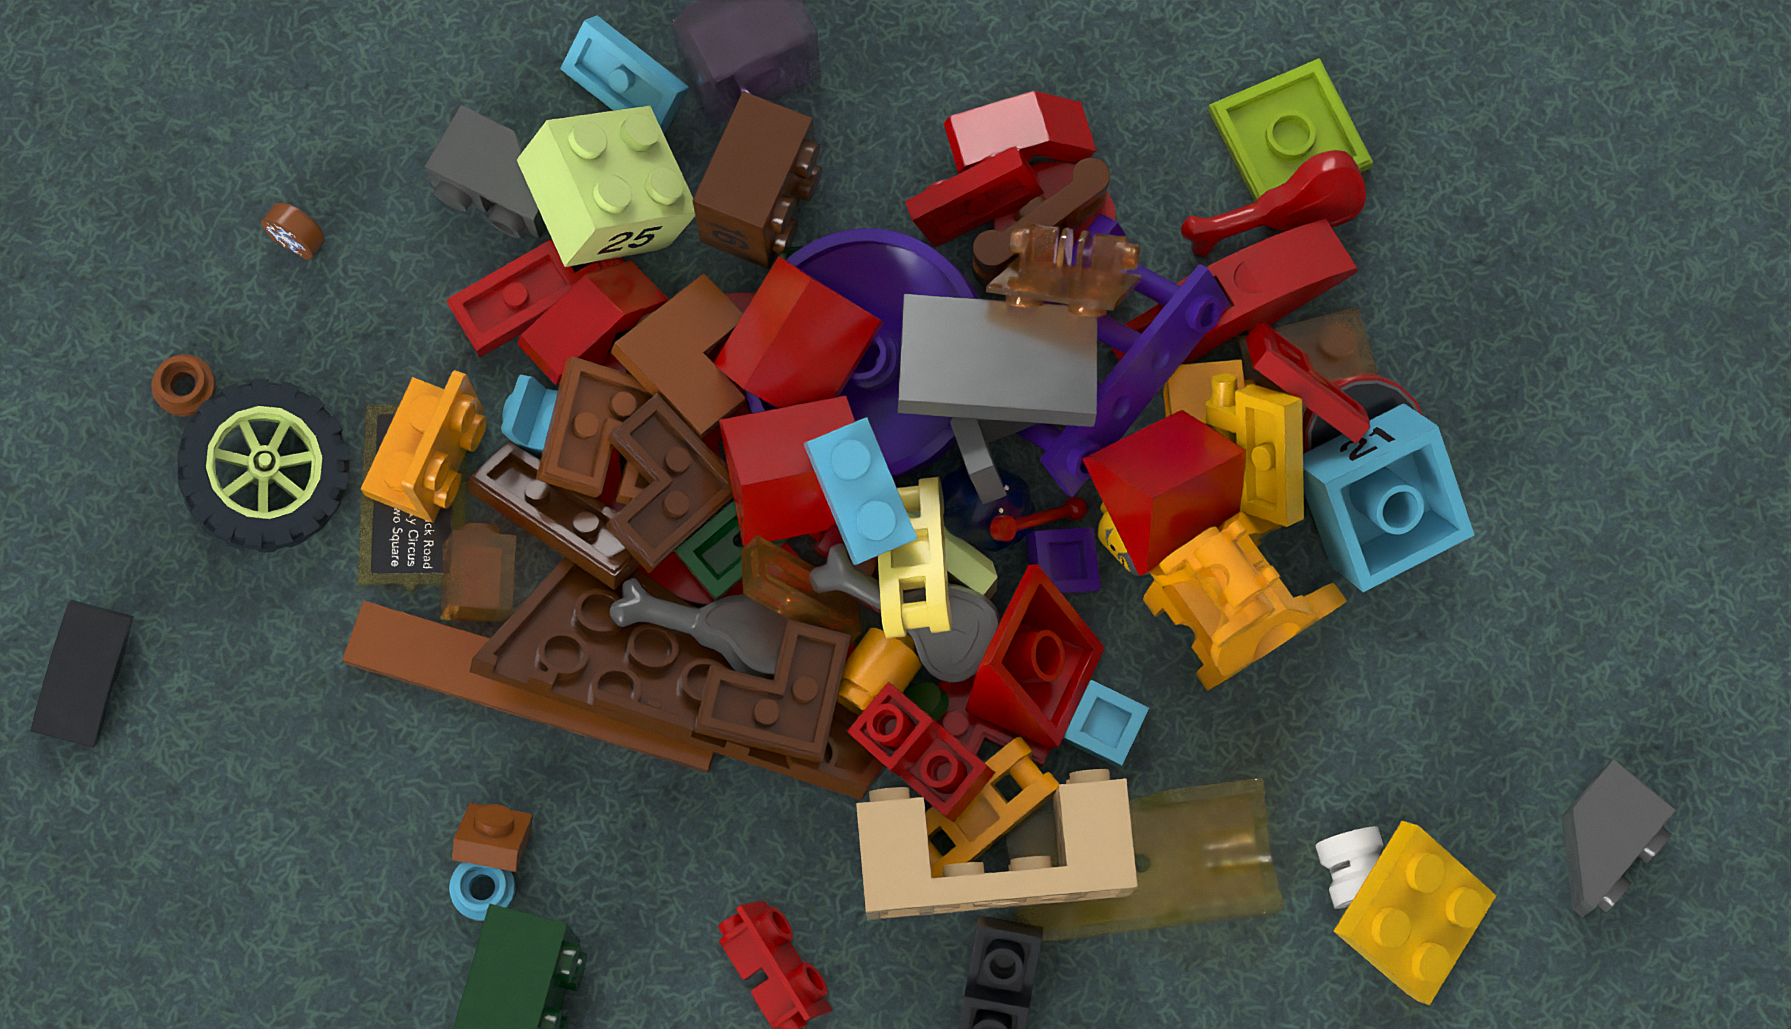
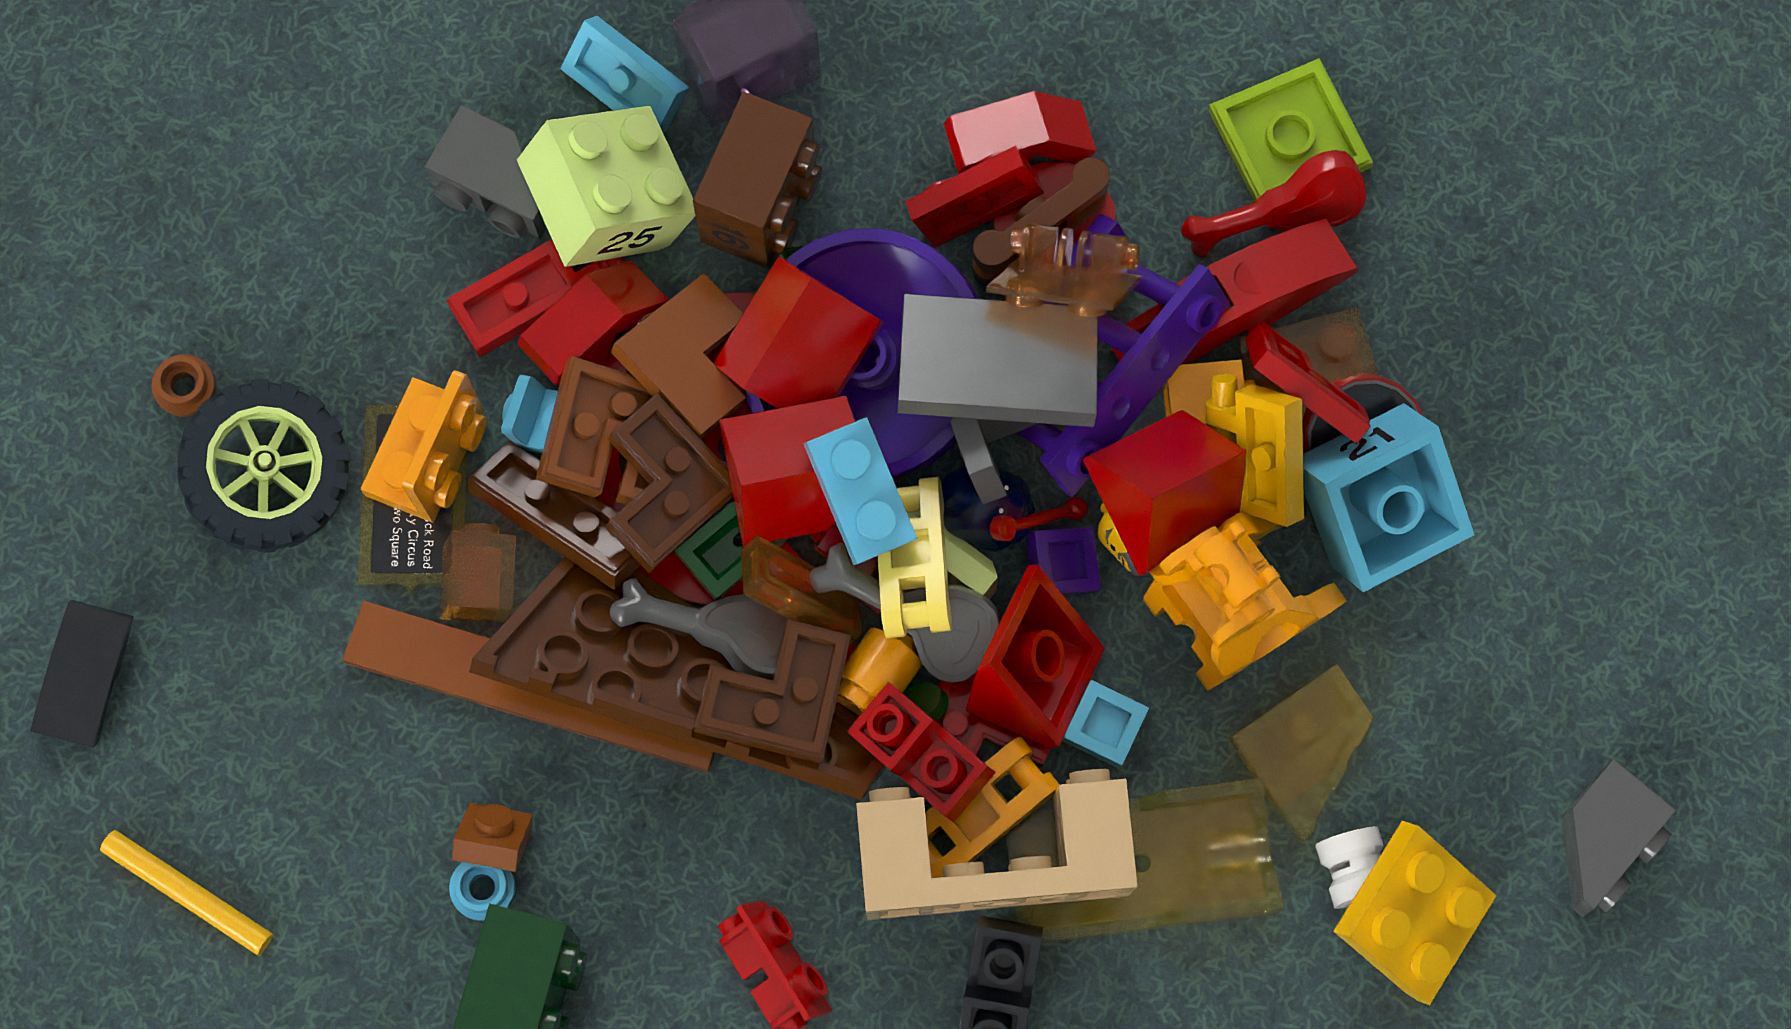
dark orange tile [261,202,325,260] -> none
none -> yellow bar [100,830,274,956]
none -> clear yellow wing [1228,665,1374,841]

